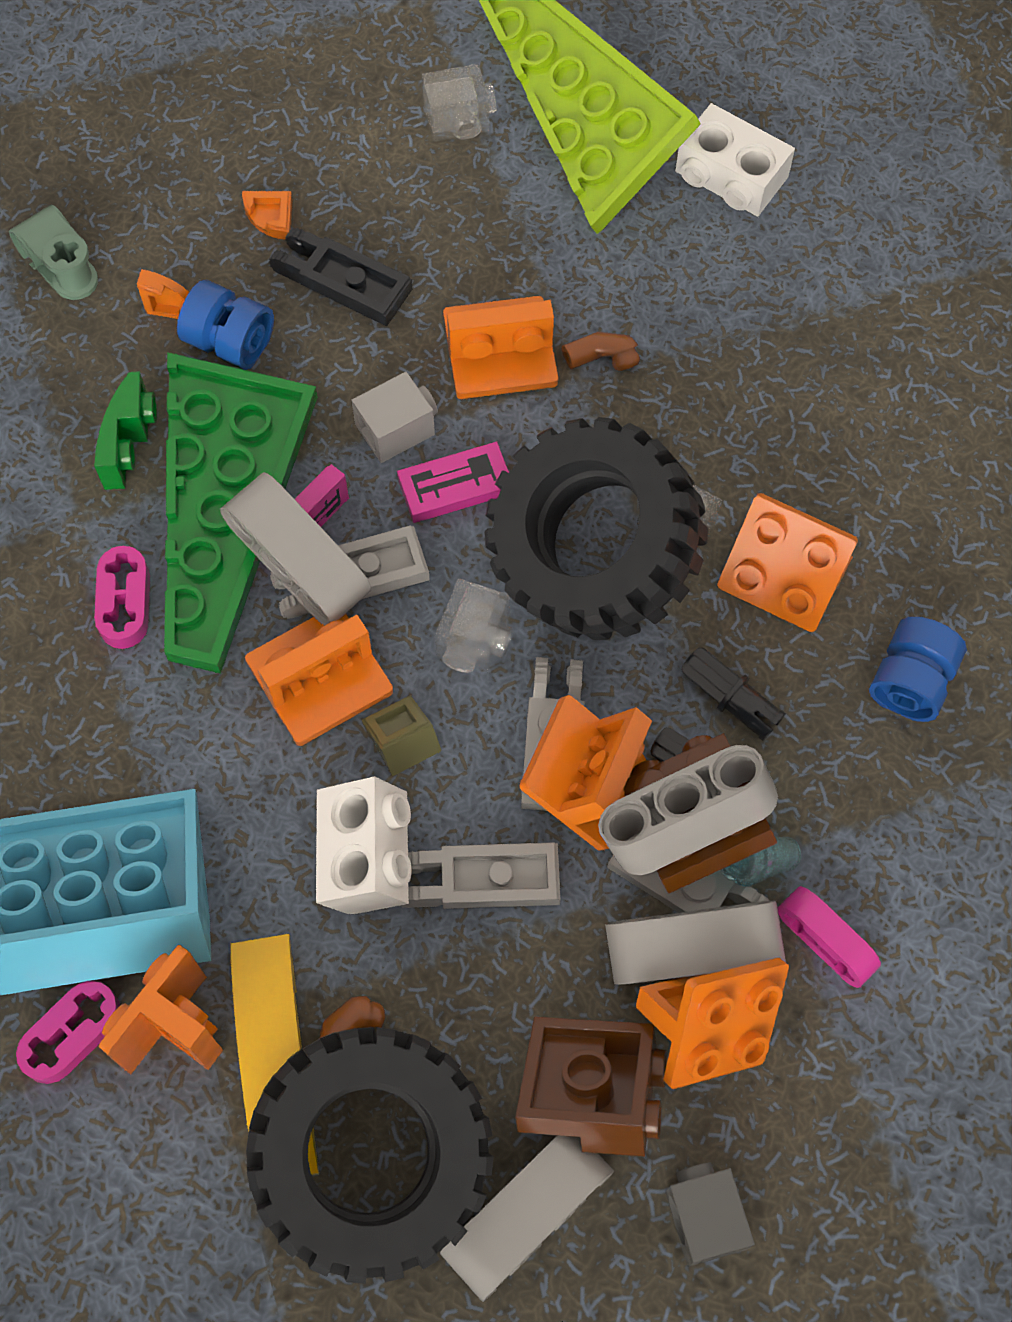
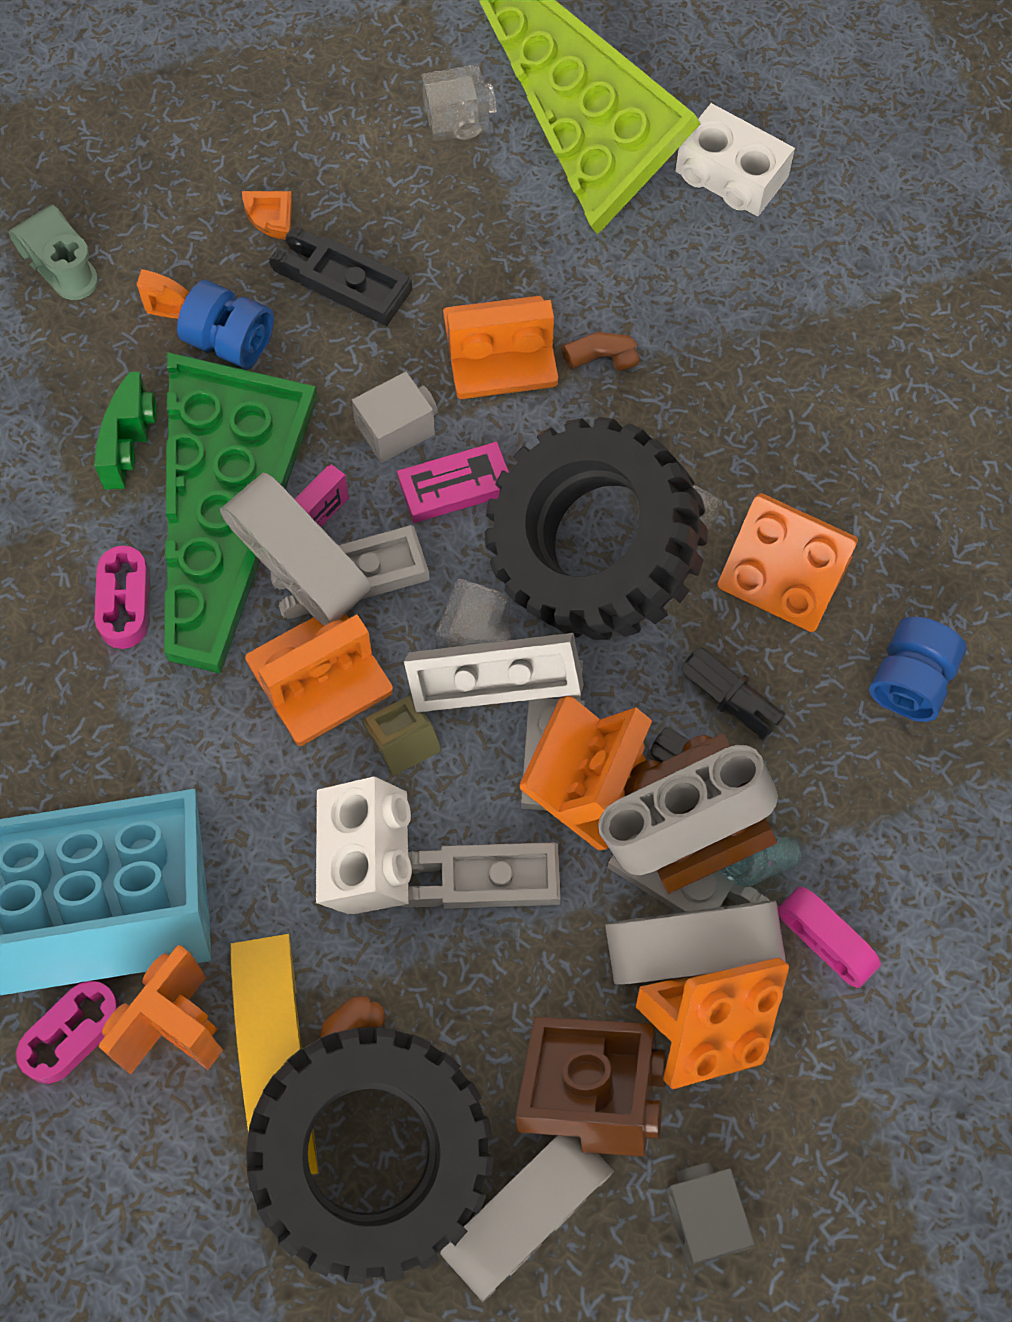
none -> plate [404,633,584,713]

